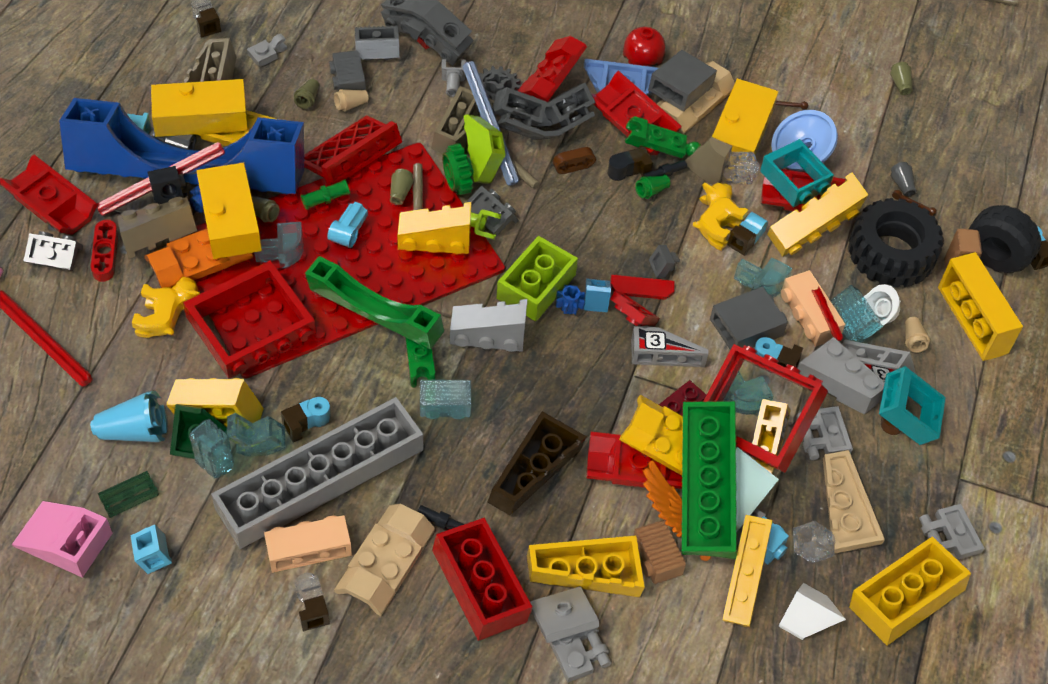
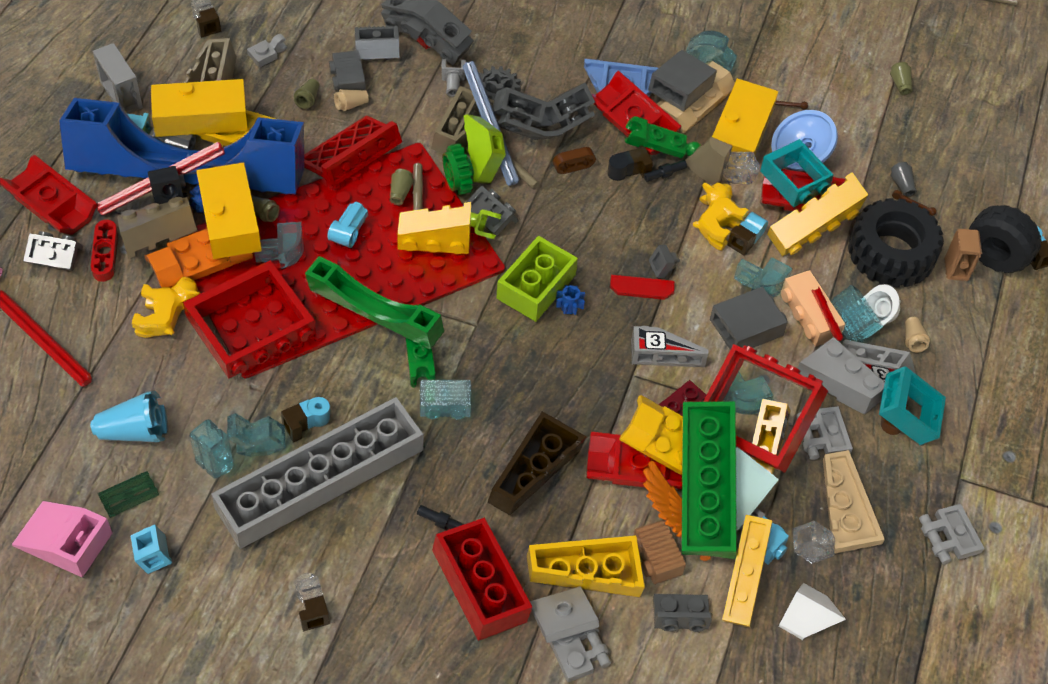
yellow wedge [166,378,264,434] -> none
dark green slope [170,404,231,459] -> none
light nougat brick [264,515,352,573] -> none
green pin [301,180,350,210] -> none
tan piece [334,504,435,616] -> none
light grey wedge [450,299,527,352] -> none
red piece [518,36,587,102] -> none
dark azure slope [584,279,611,312] -> none
red plate [610,291,660,326] -> none
red cylinder [623,26,666,67] -> none
green cone [635,175,670,199] -> none
leg [755,337,803,368] -> none
yellow brick [849,536,971,646] -> none
yellow brick [938,252,1023,361] -> none
none -> light grey window [93,43,143,114]
none -> dark grey bracket [653,594,712,632]
none -> clear light blue brick [686,31,737,72]

